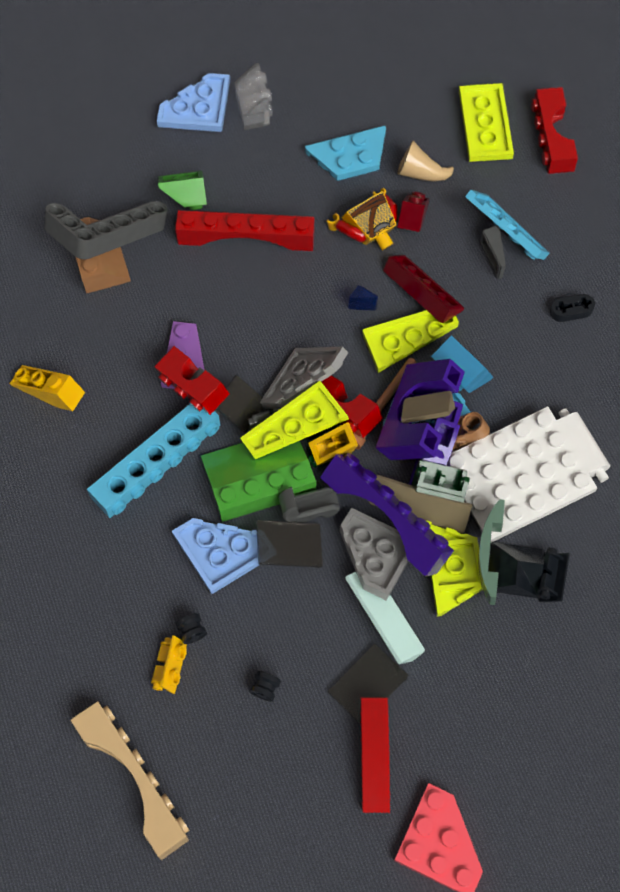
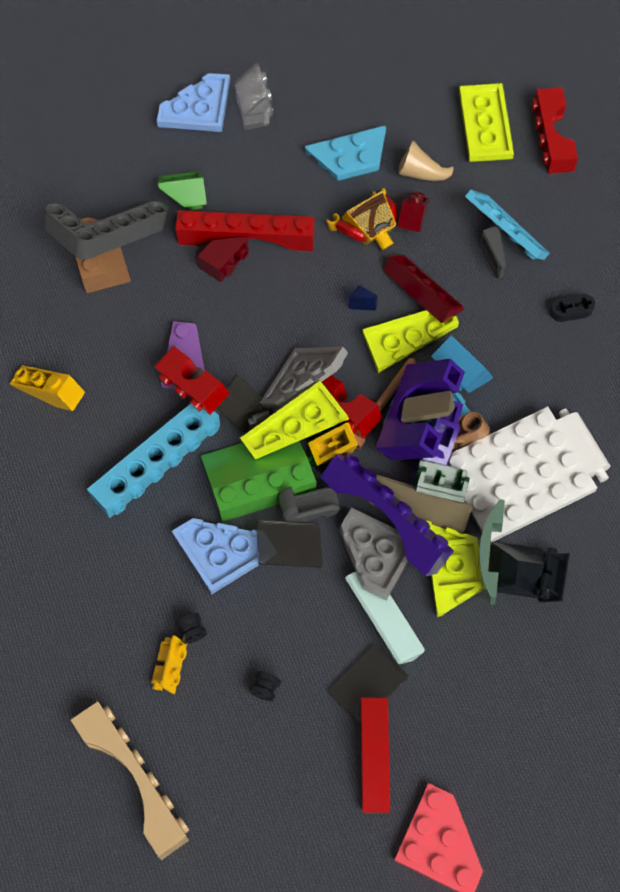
none -> dark red slope [198,236,249,282]

